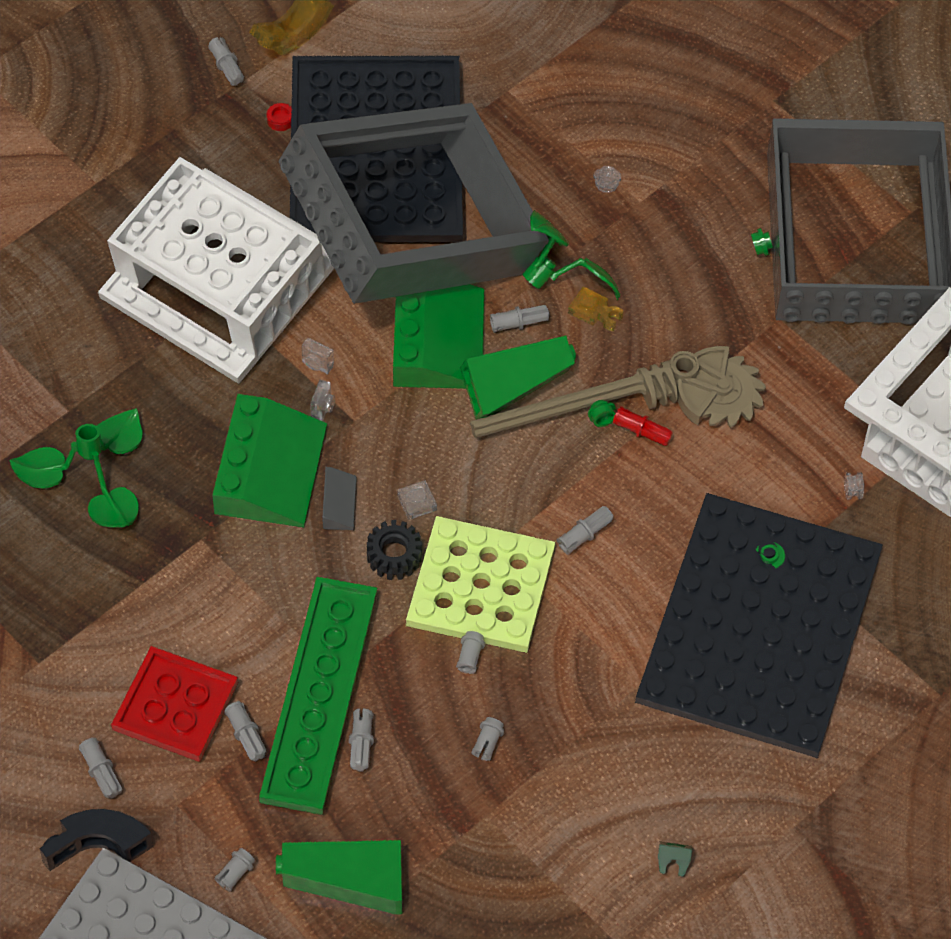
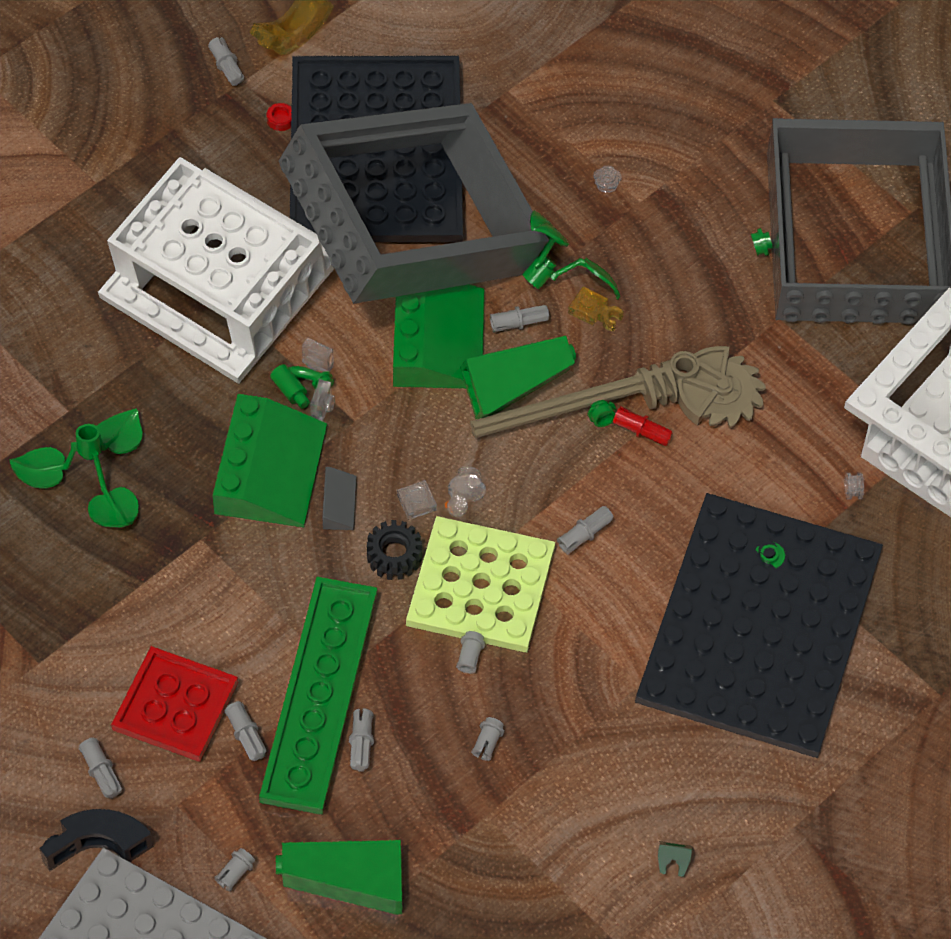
none -> green plant [270,364,334,409]
none -> clear animal [444,467,486,517]

